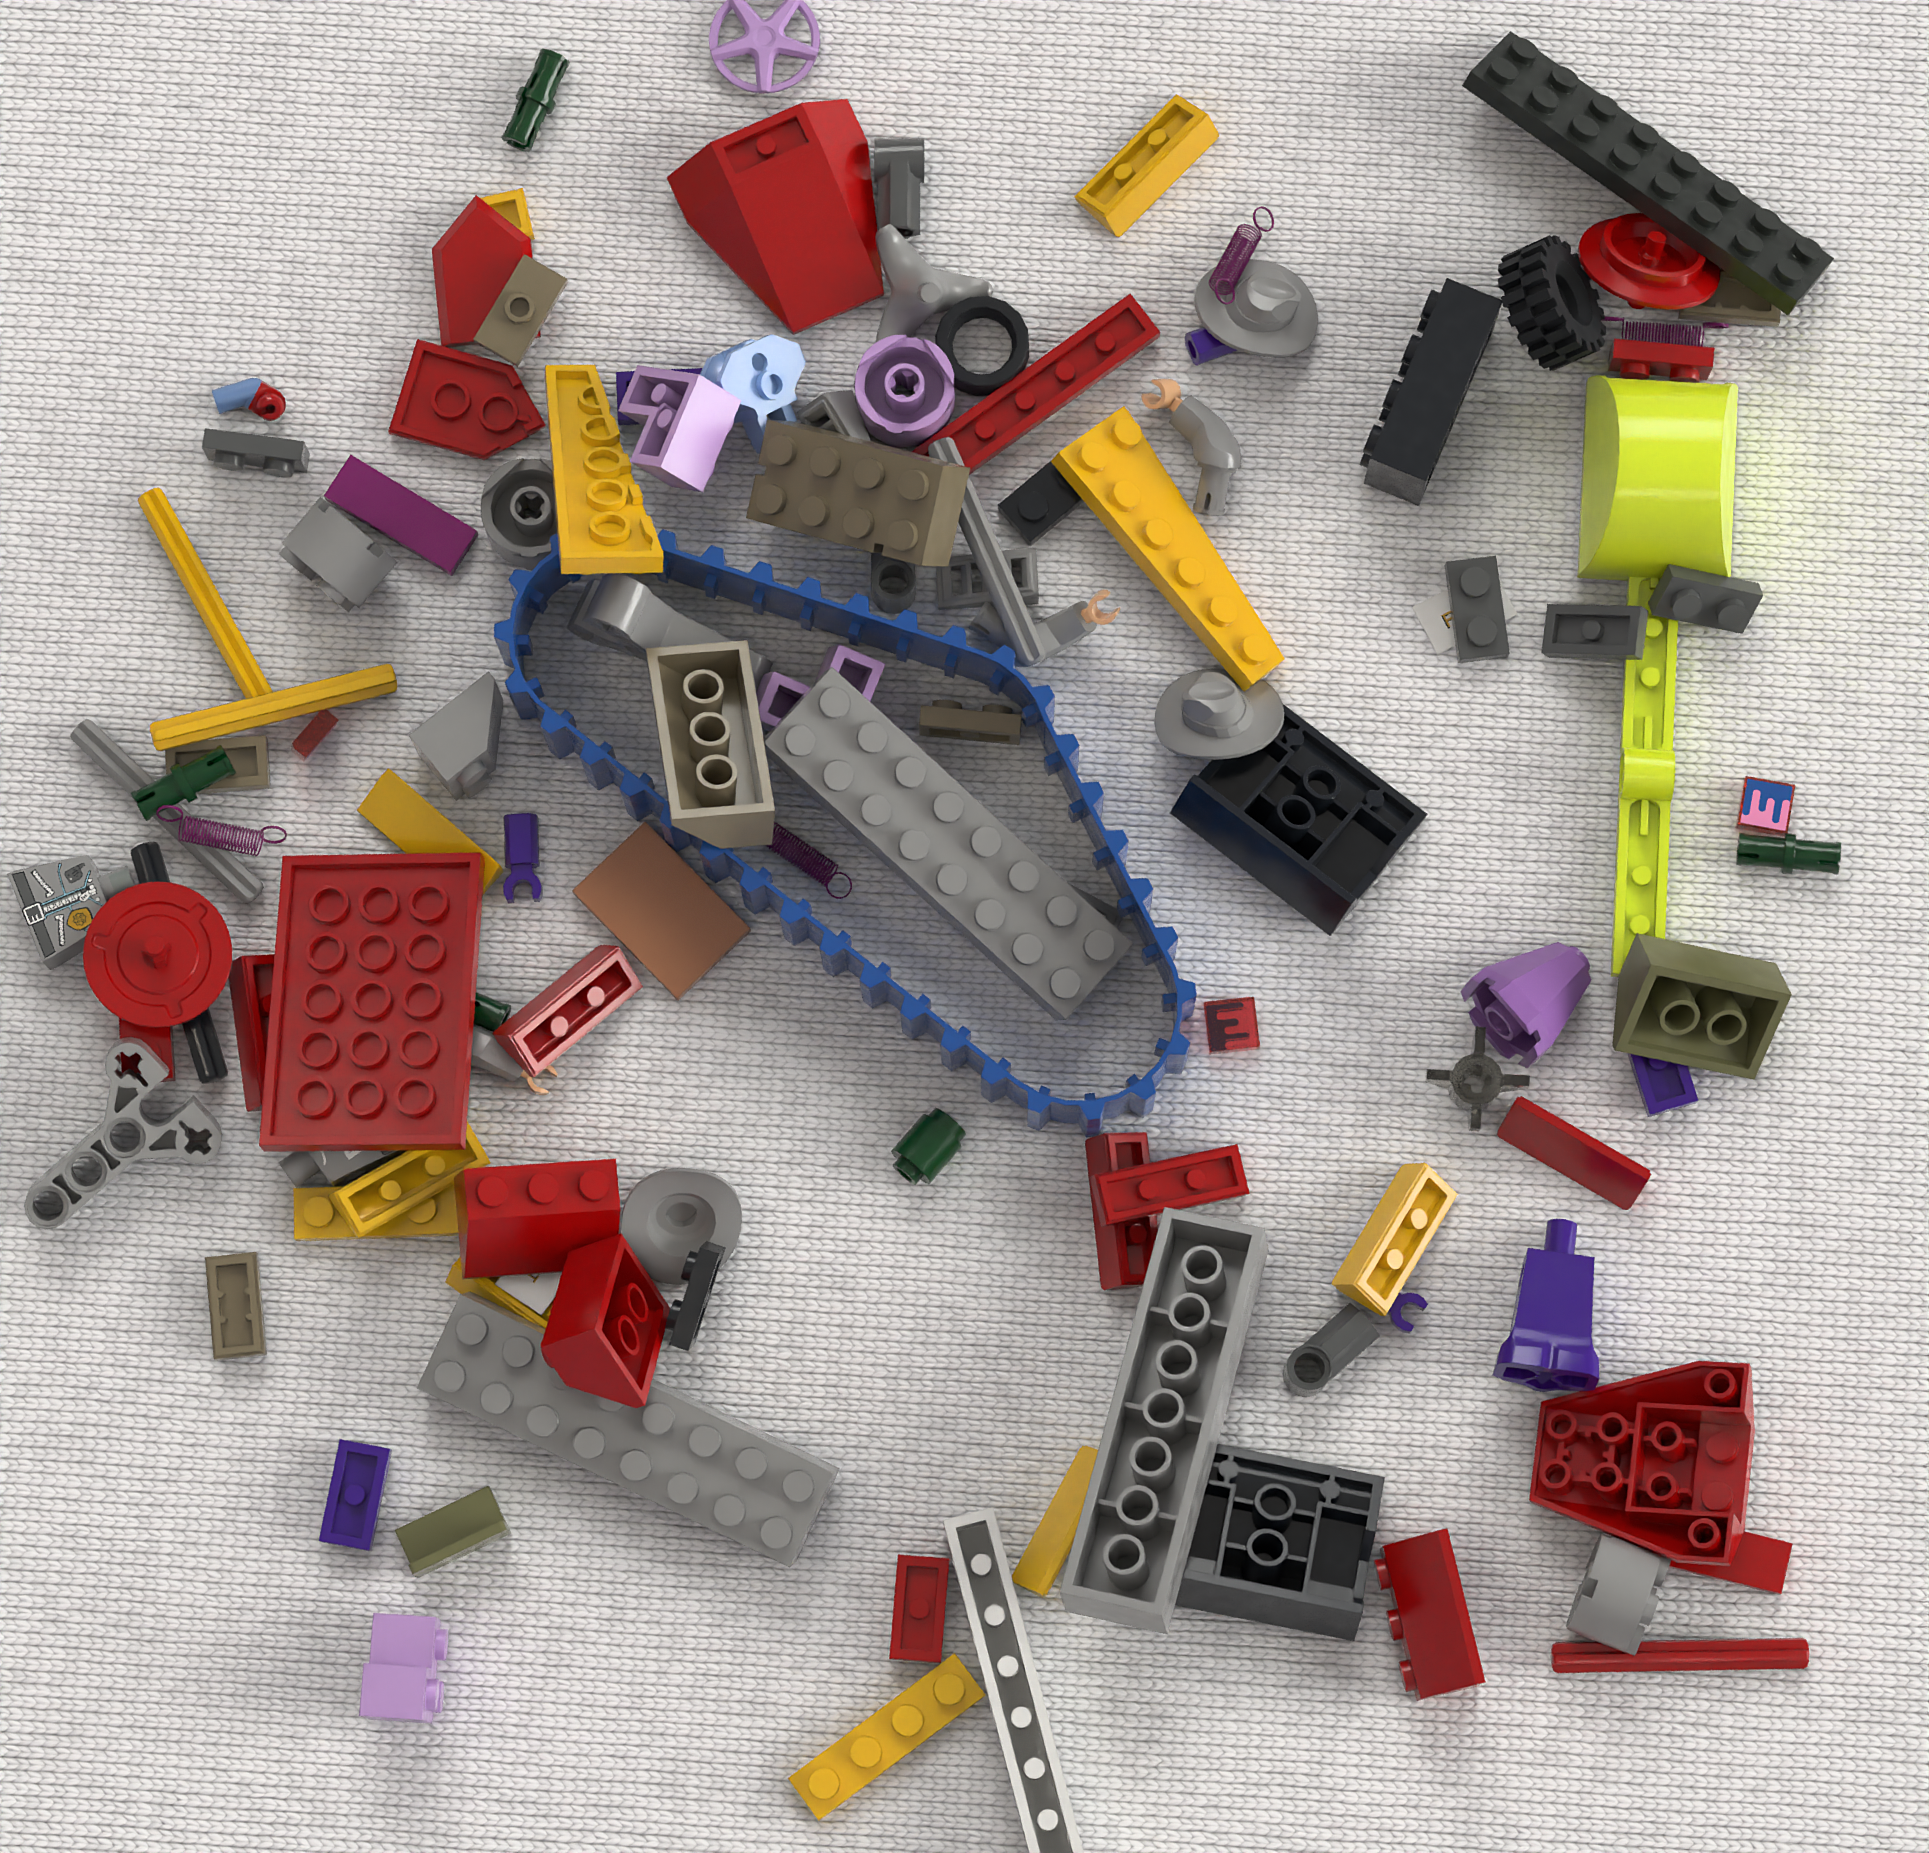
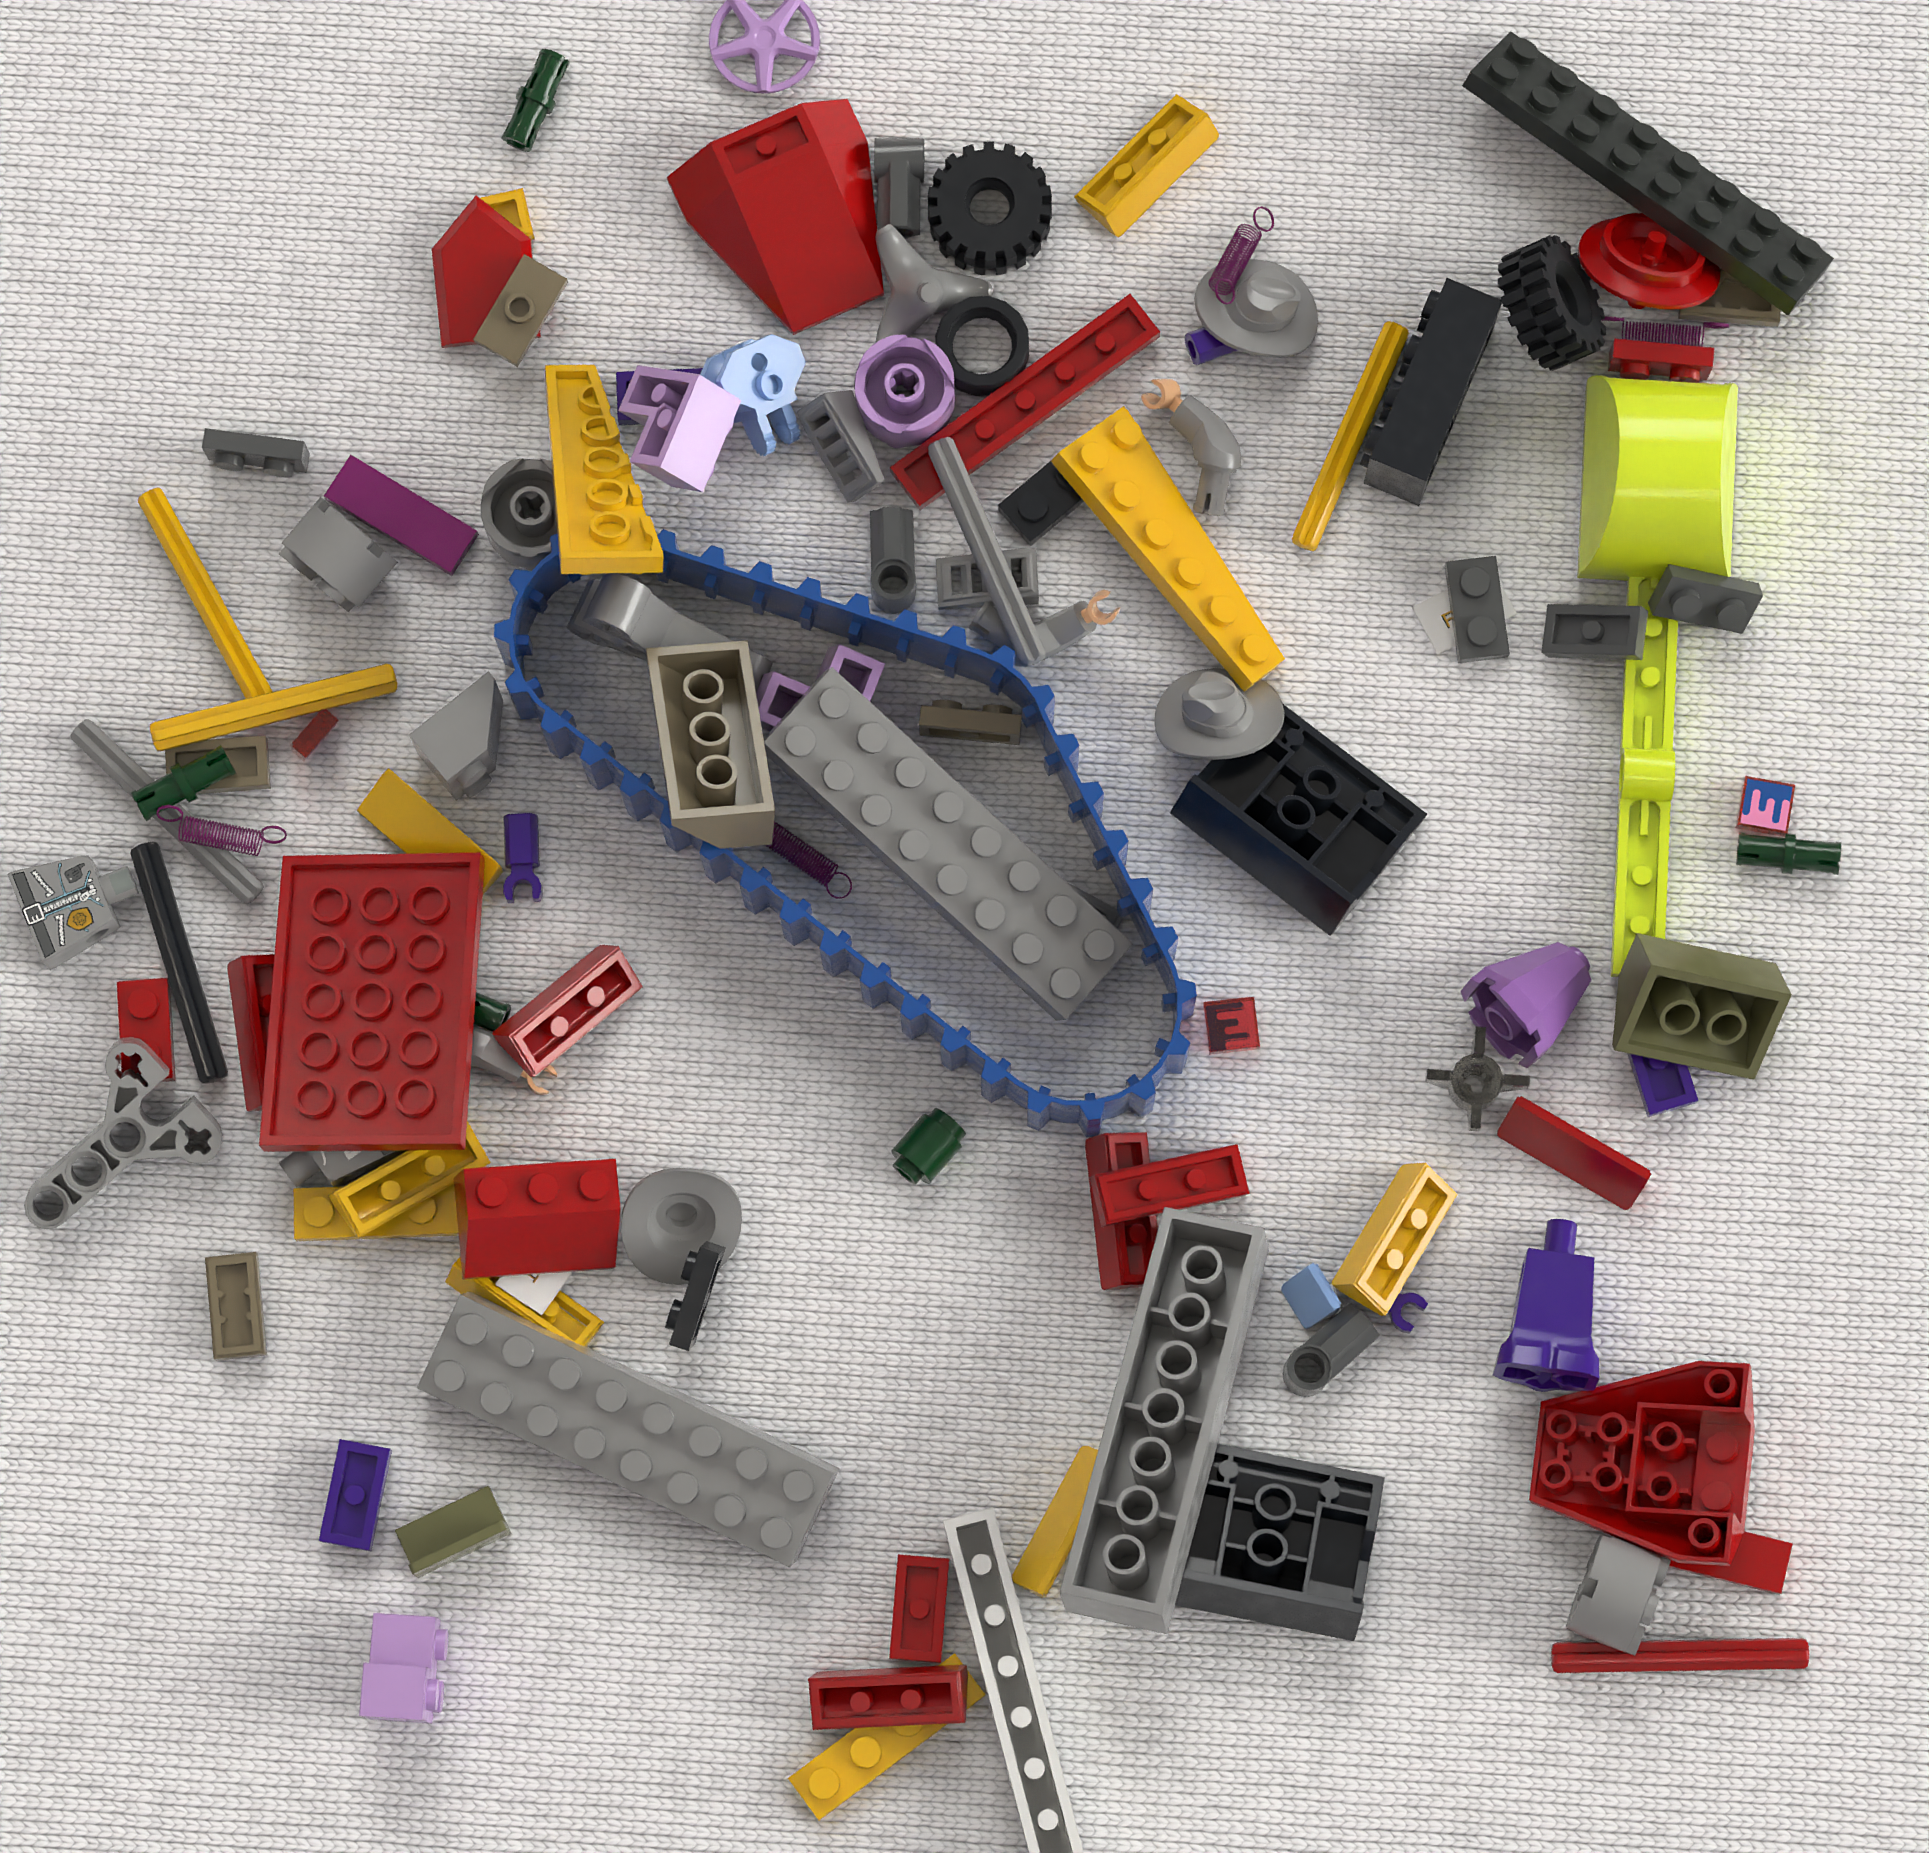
red piece [83,882,232,1028] -> none
arm [212,378,286,421] -> none
red tile [388,339,546,460] -> none
red slope [540,1233,671,1408] -> none
nougat tile [572,822,751,1001] -> none
dark tan piece [746,420,970,567] -> none
red slope [1374,1528,1486,1701] -> none
none -> red slope [808,1664,968,1730]
none -> black tyre [927,141,1052,275]
none -> light blue slope [1281,1263,1341,1329]
none -> yellow axle [1292,321,1409,551]

